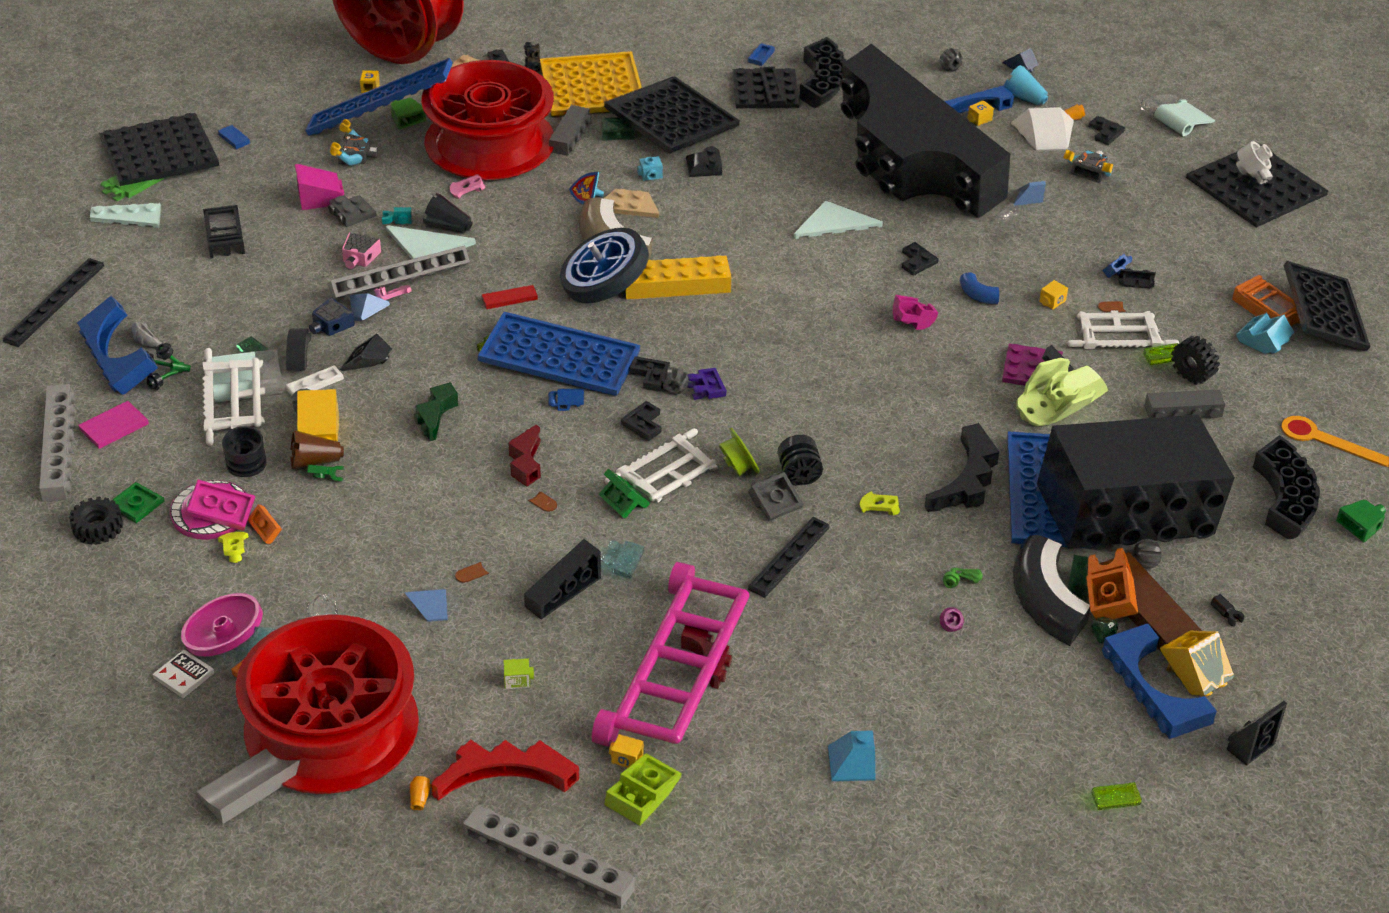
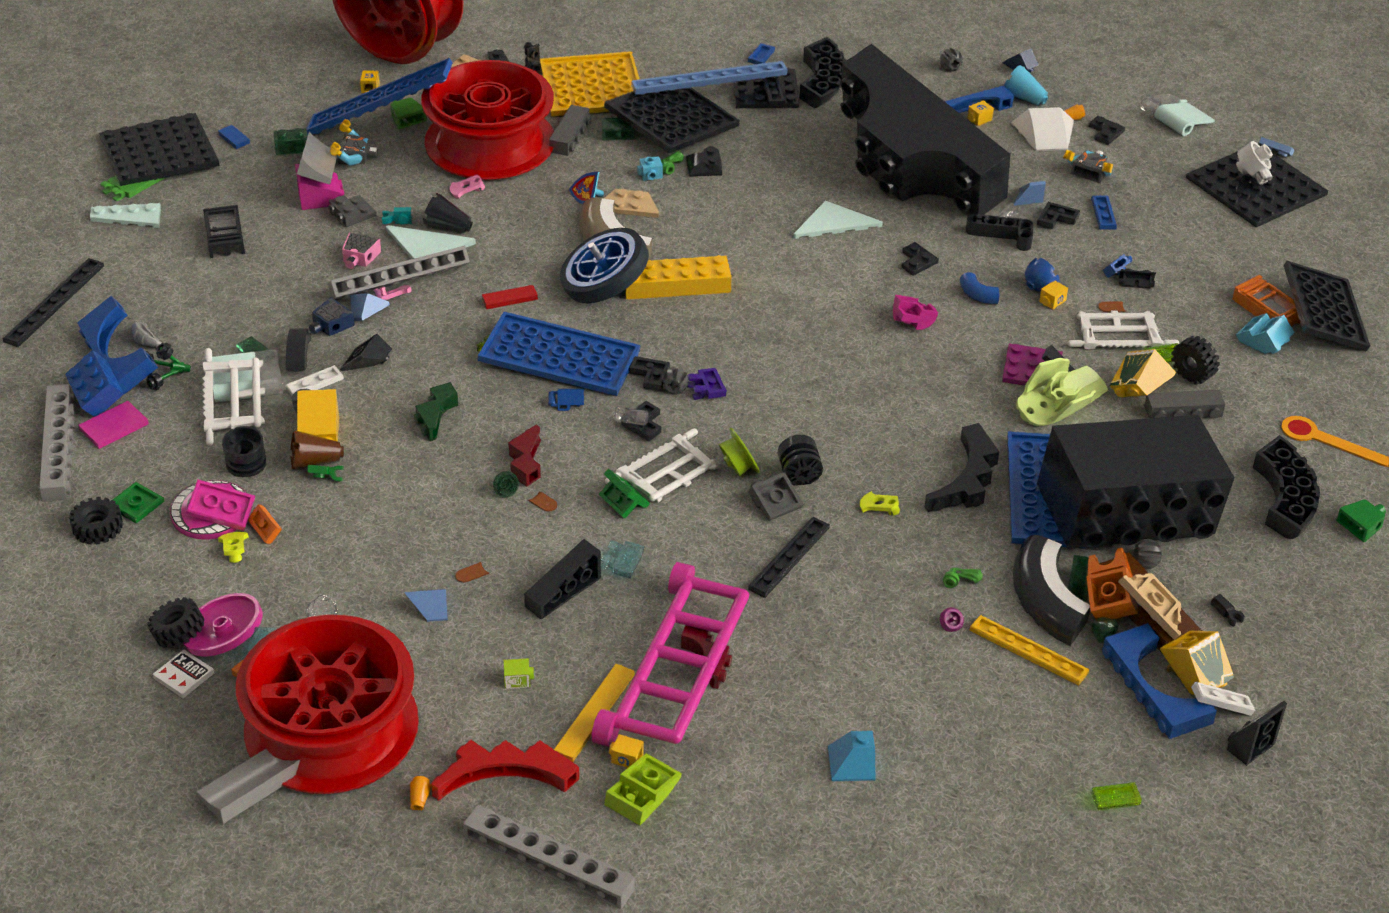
none -> blue brick [65,350,124,417]
none -> black tyre [147,597,205,648]
none -> clear green brick [273,128,308,155]
none -> light grey arch [297,132,337,185]
none -> clear green cone [493,471,519,498]
none -> yellow tile [554,663,635,762]
none -> clear bar [612,406,648,425]
none -> medium blue plate [631,61,787,95]
none -> bright green piece [661,151,684,174]
none -> black beam [966,214,1034,251]
none -> yellow tile [969,615,1089,686]
none -> blue cylinder [1025,258,1060,292]
none -> black plate [1037,201,1080,229]
none -> blue tile [1091,195,1117,230]
none -> yellow slope [1109,349,1176,397]
none -> tan wing [1118,573,1181,640]
none -> white tile [1191,682,1255,716]
none -> light blue plate [1259,137,1294,157]

